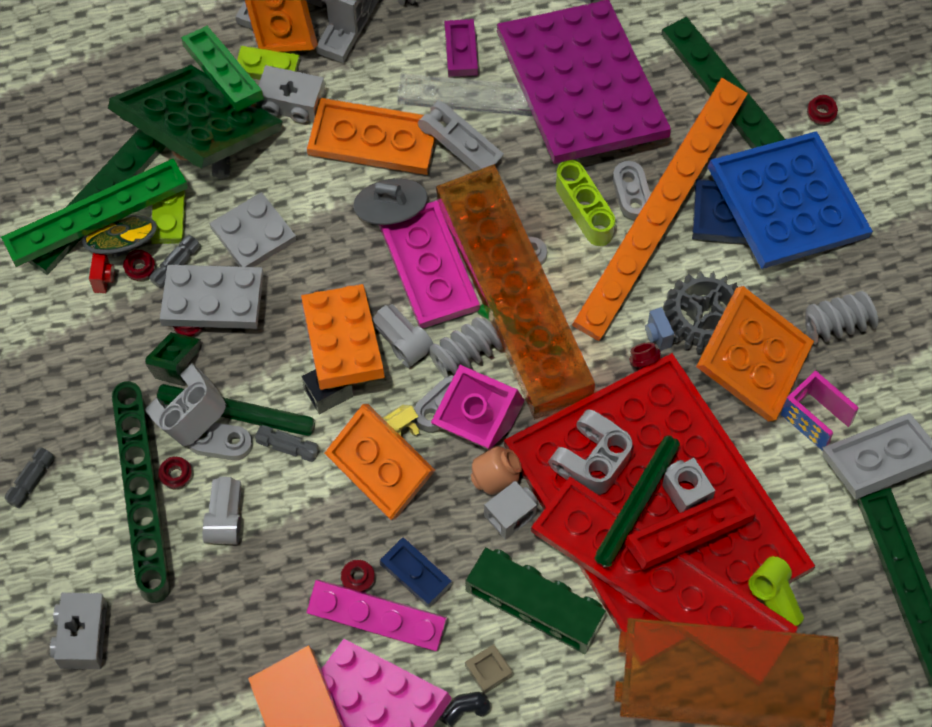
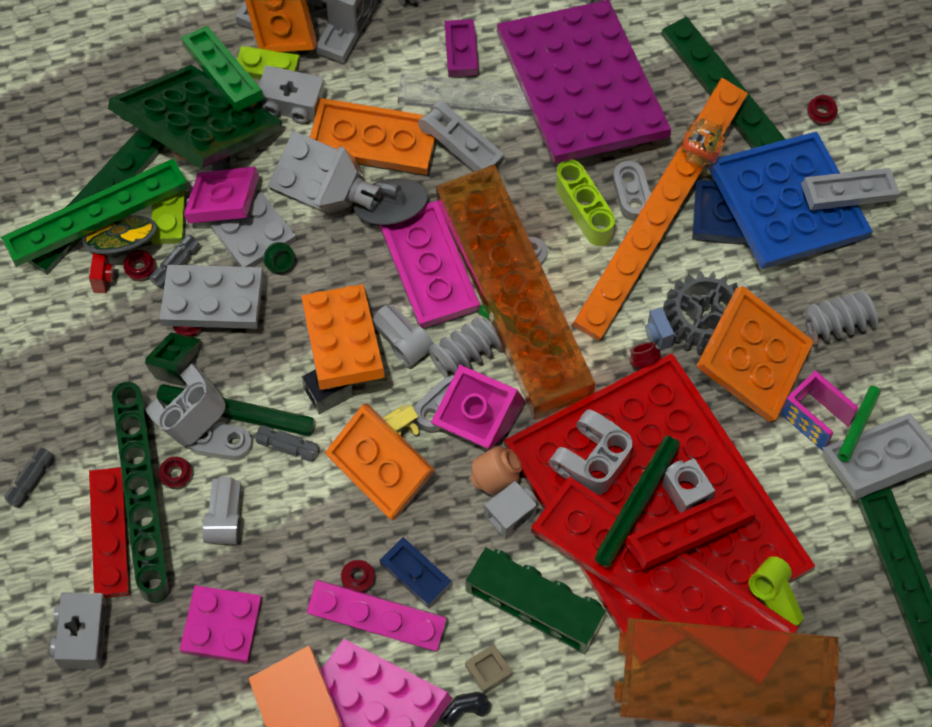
none -> red plate [89,467,130,598]
none -> dark pink plate [180,585,262,664]
none -> dark pink plate [184,167,259,223]
none -> dark green plate [263,242,294,274]
none -> light grey plate [268,131,382,214]
none -> clear yellow head [680,119,726,168]
none -> light grey plate [801,168,900,210]
none -> green piece [837,386,881,462]

